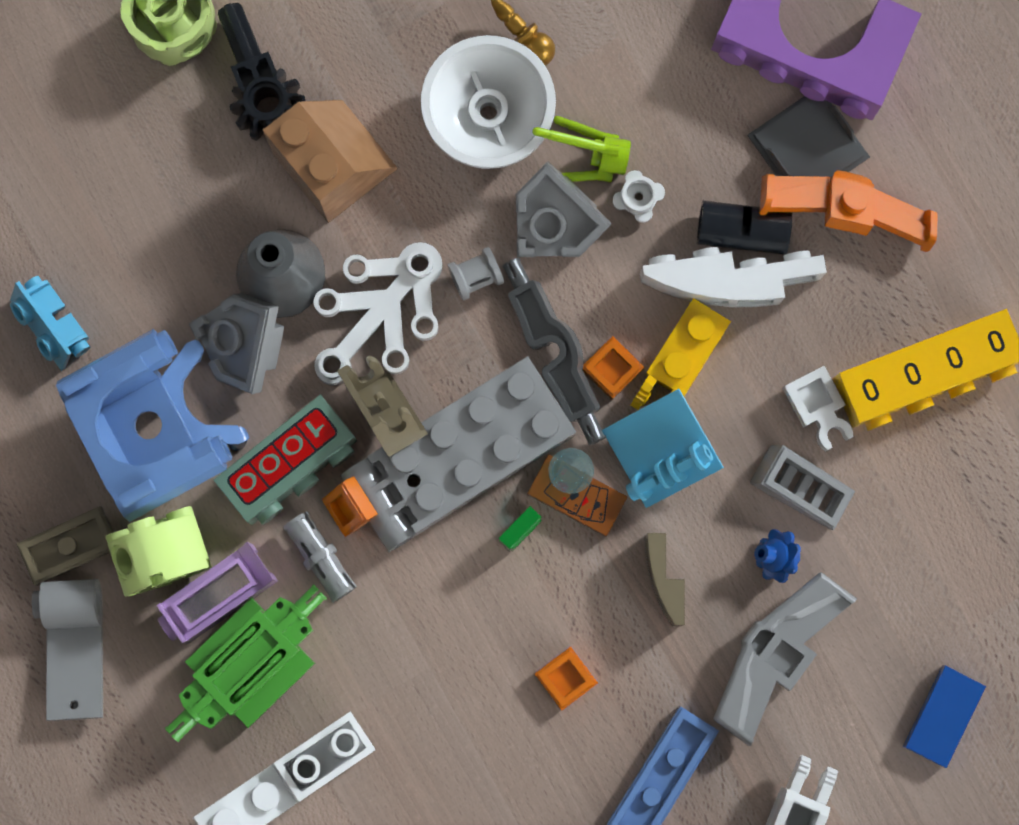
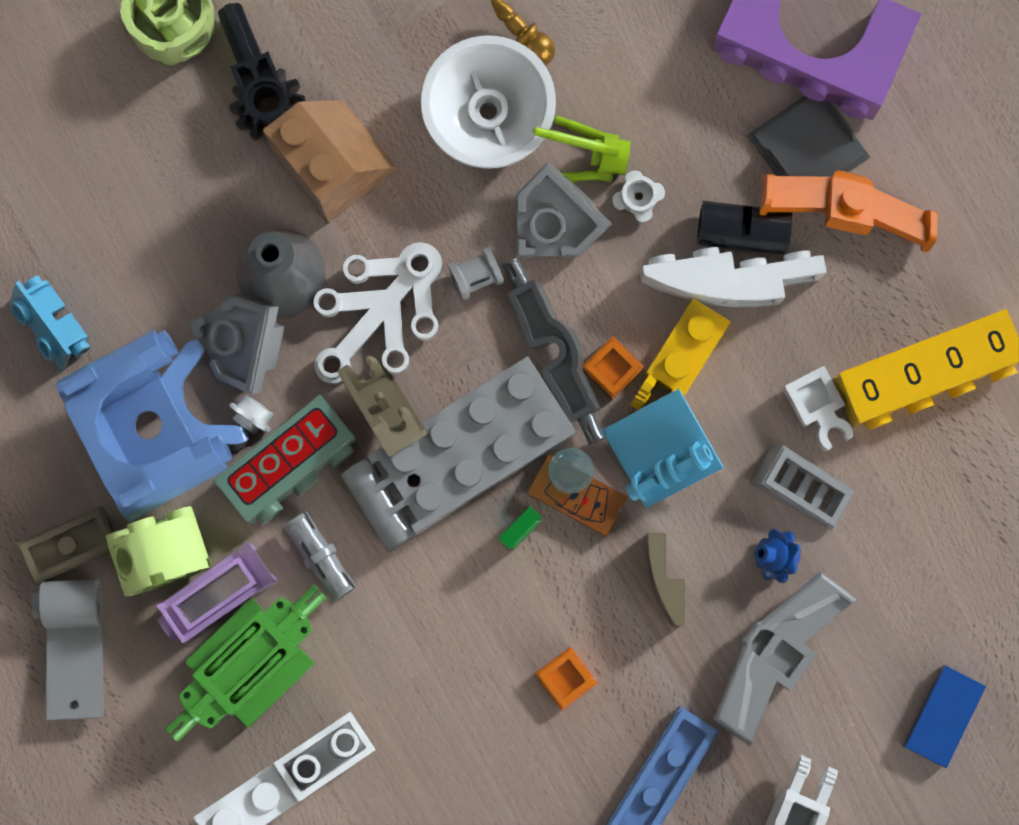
orange tile [322,476,378,537] -> none
none -> white plate [229,394,274,434]

